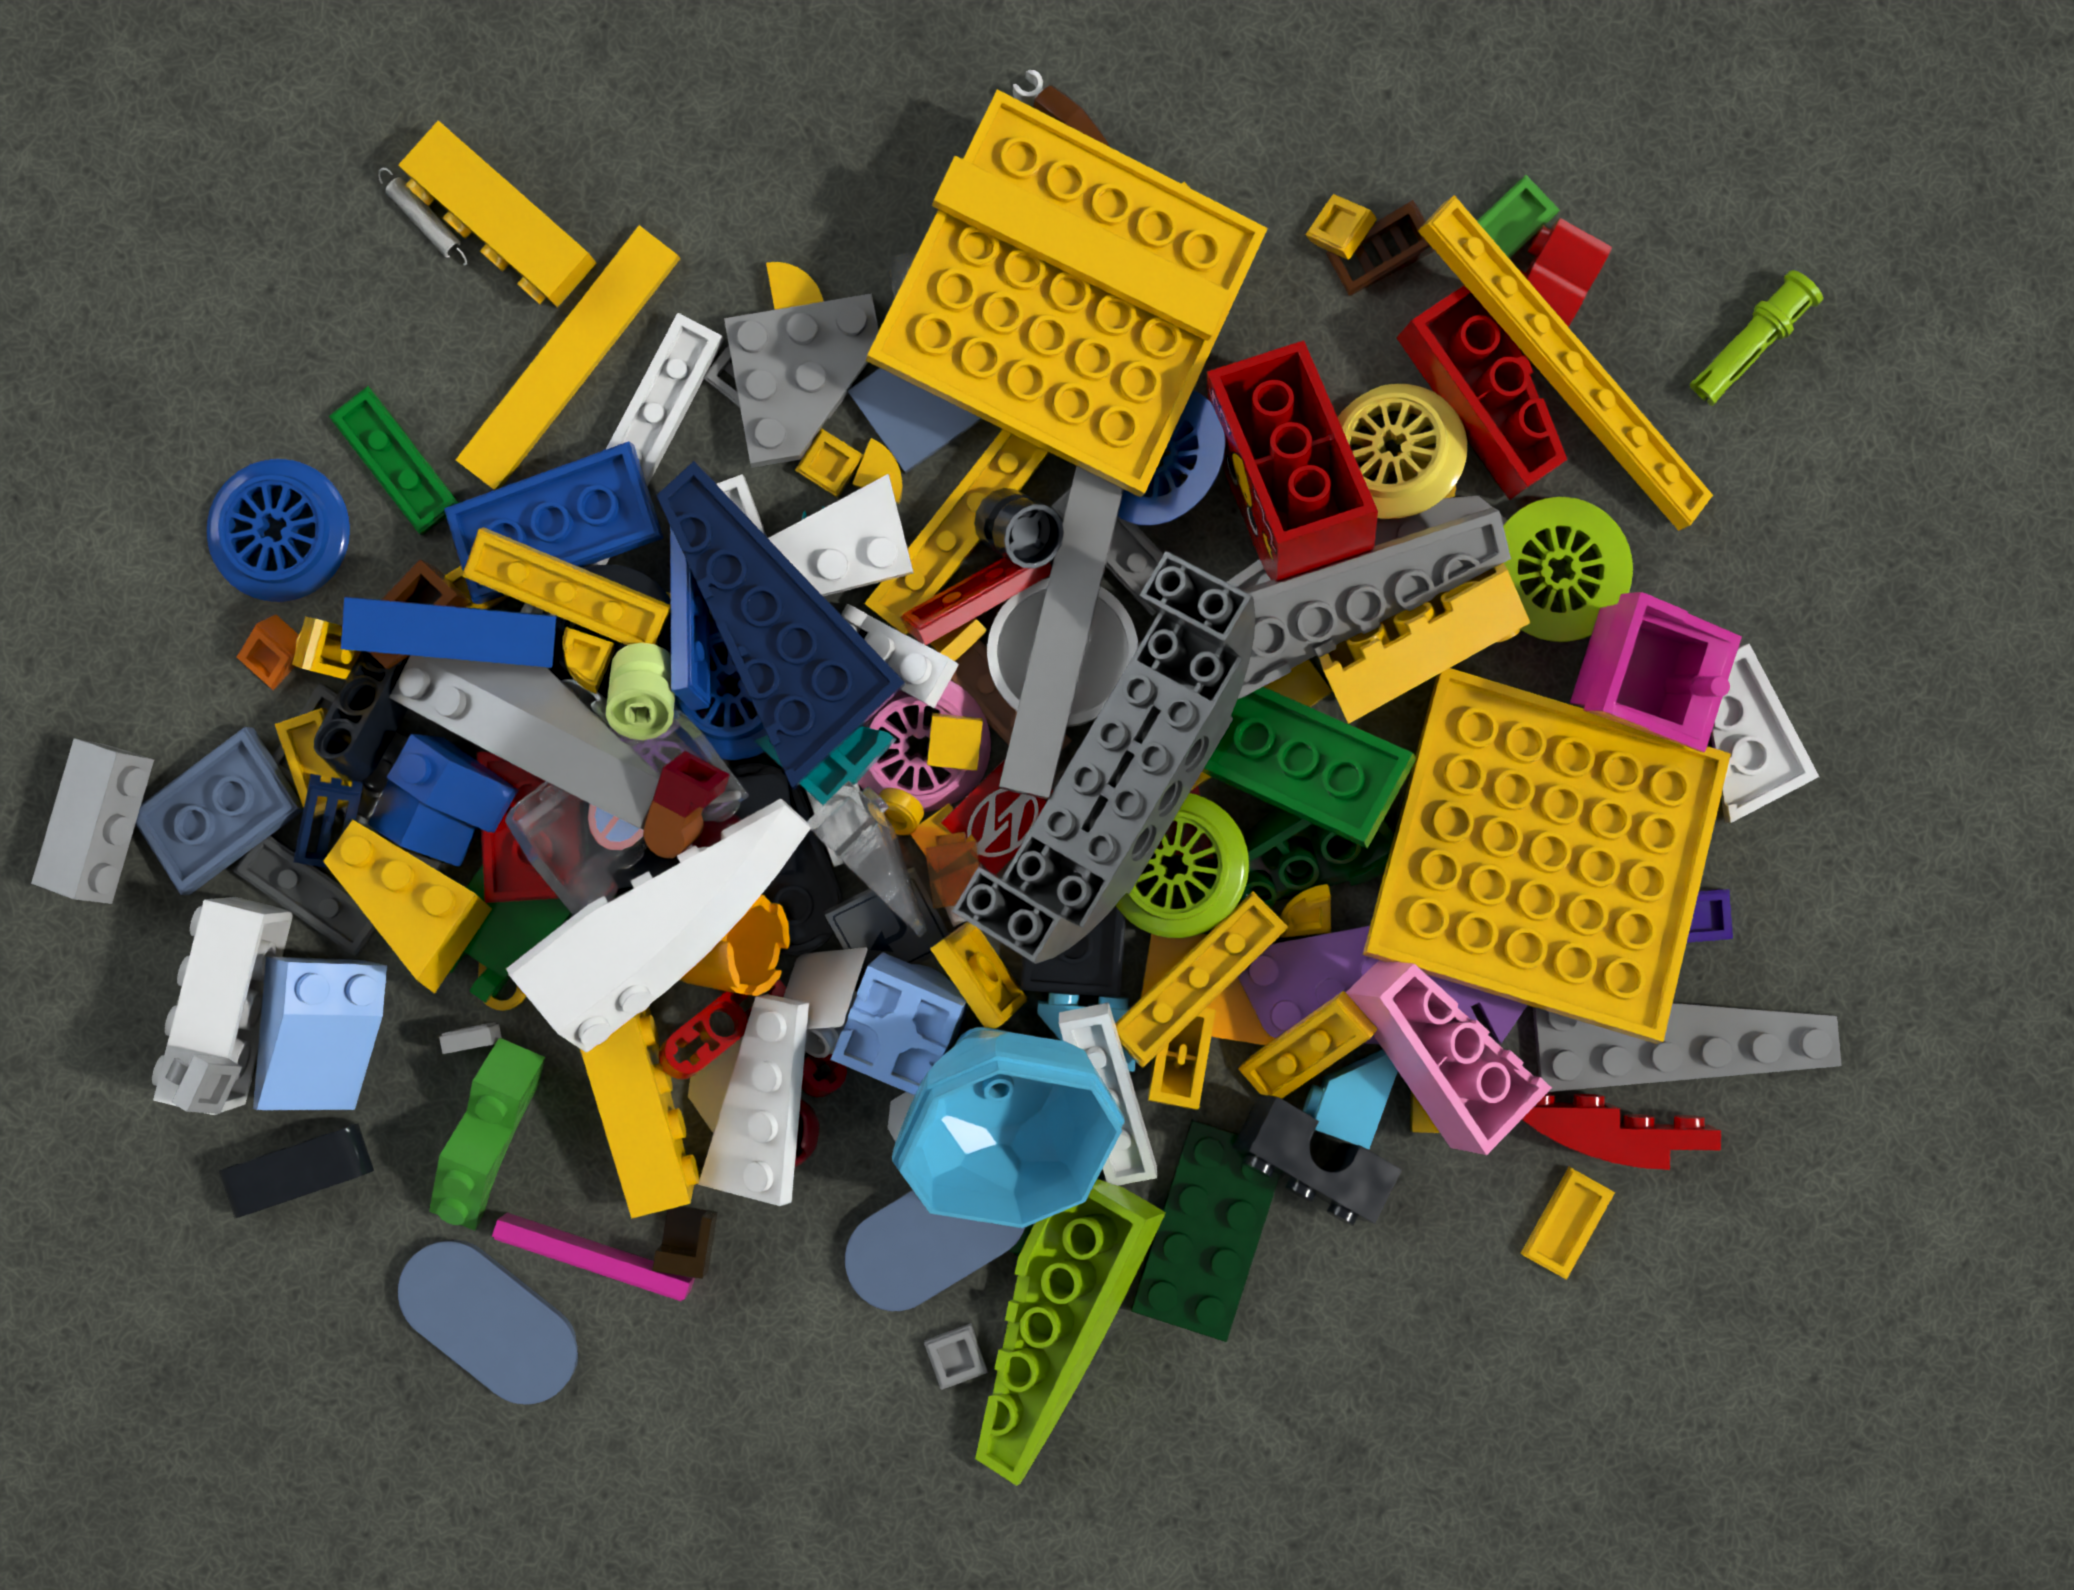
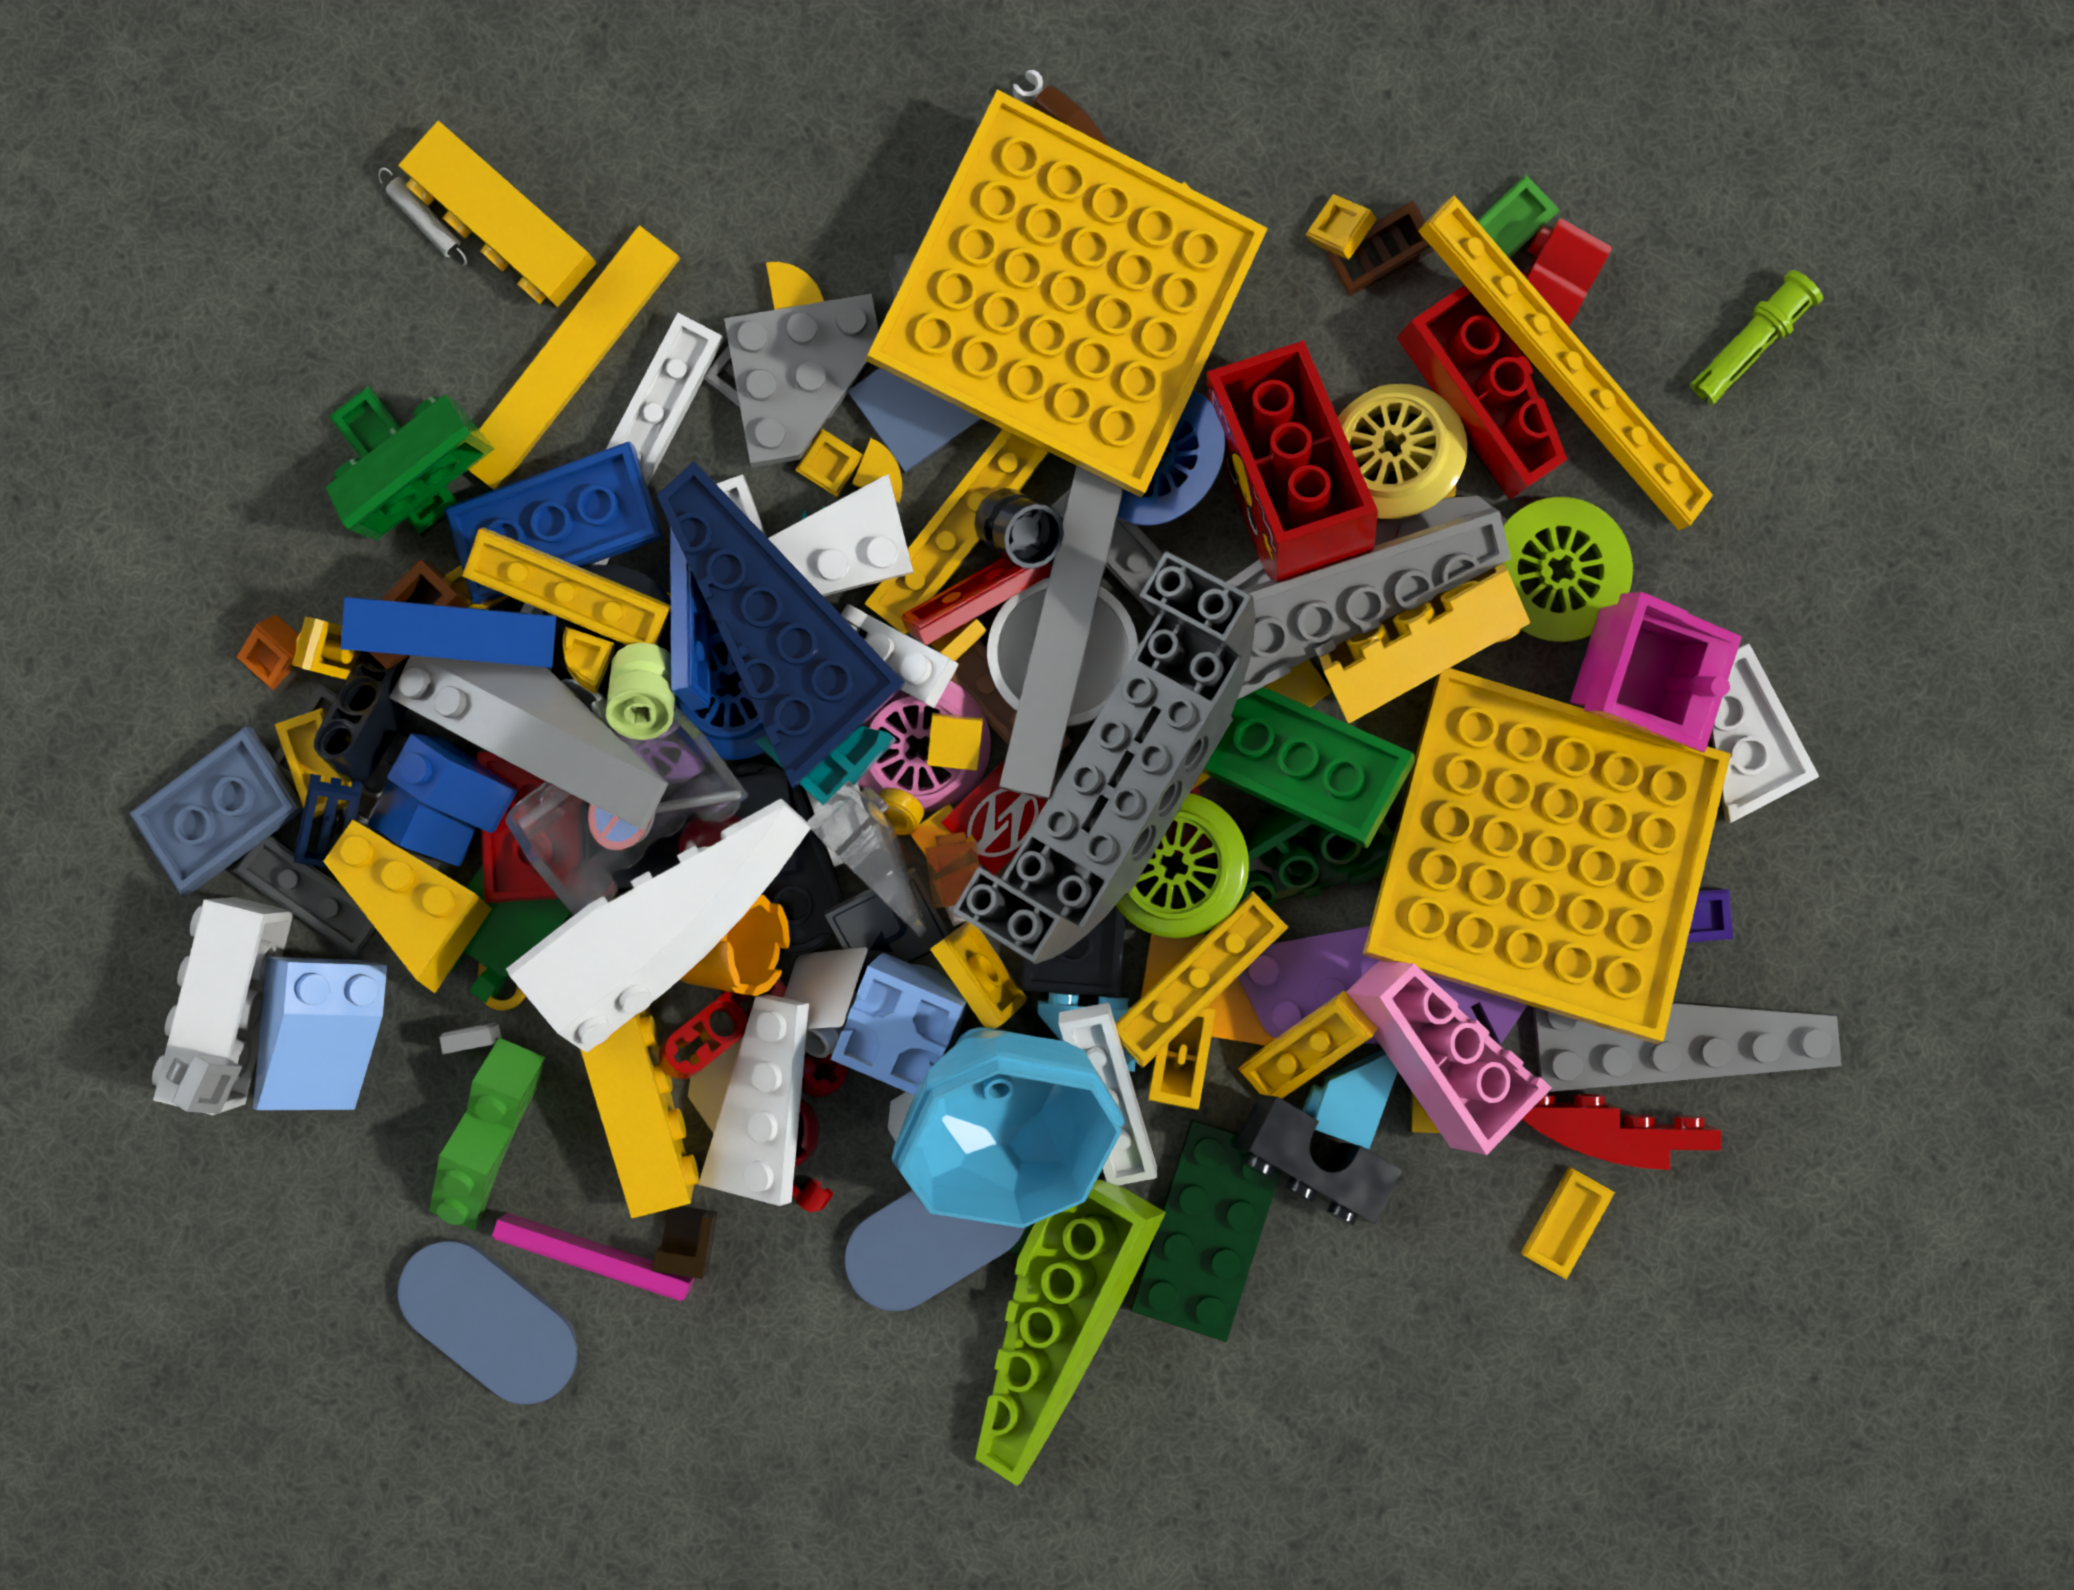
light grey brick [31,738,154,904] -> none
blue piece [207,459,350,602] -> none
black beam [219,1123,374,1218] -> none
leg [643,751,730,858] -> none
light grey tile [924,1323,988,1390] -> none
yellow tile [932,156,1231,341] -> none
yellow tile [1280,884,1331,938] -> none
none -> green slope [325,394,494,541]
none -> red hand [792,1178,834,1212]

